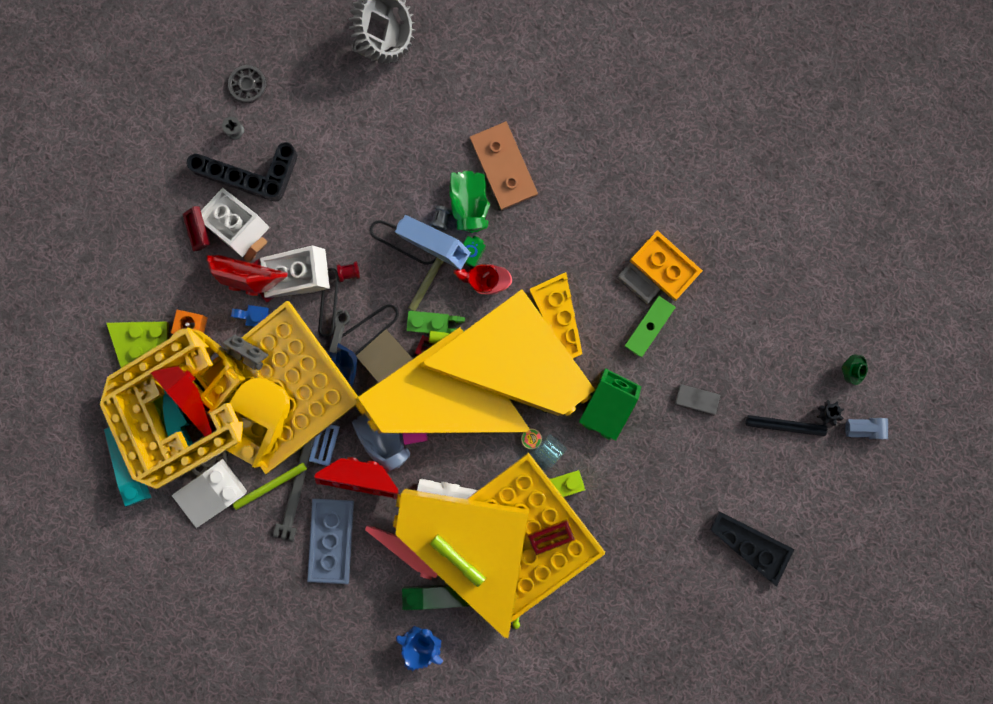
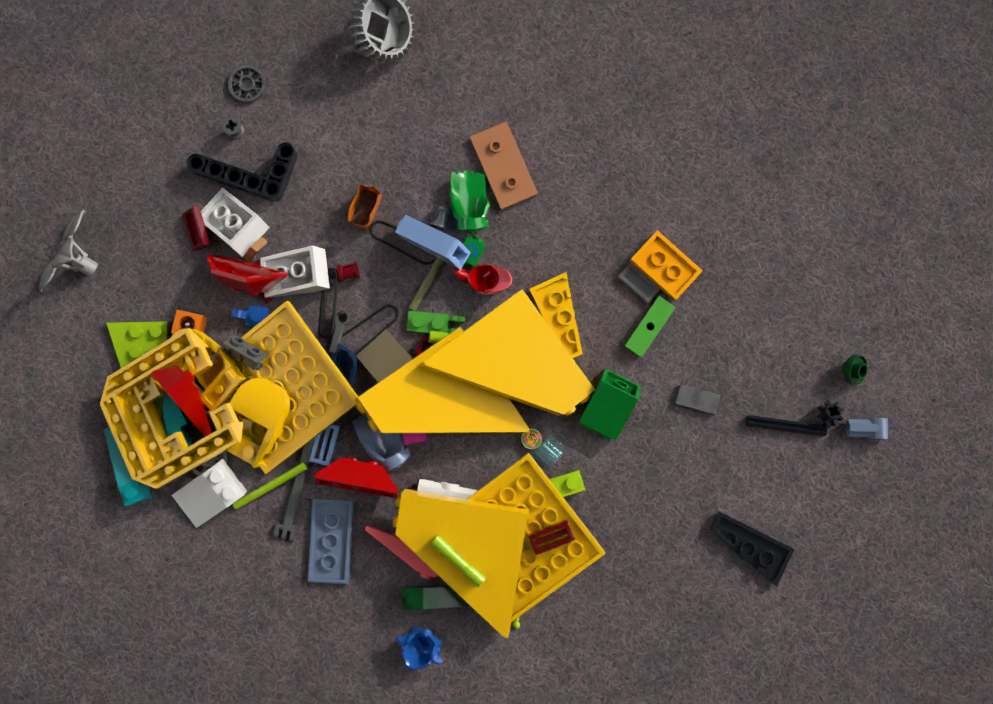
none -> light grey plant [38,210,98,292]
none -> orange piece [348,184,382,231]

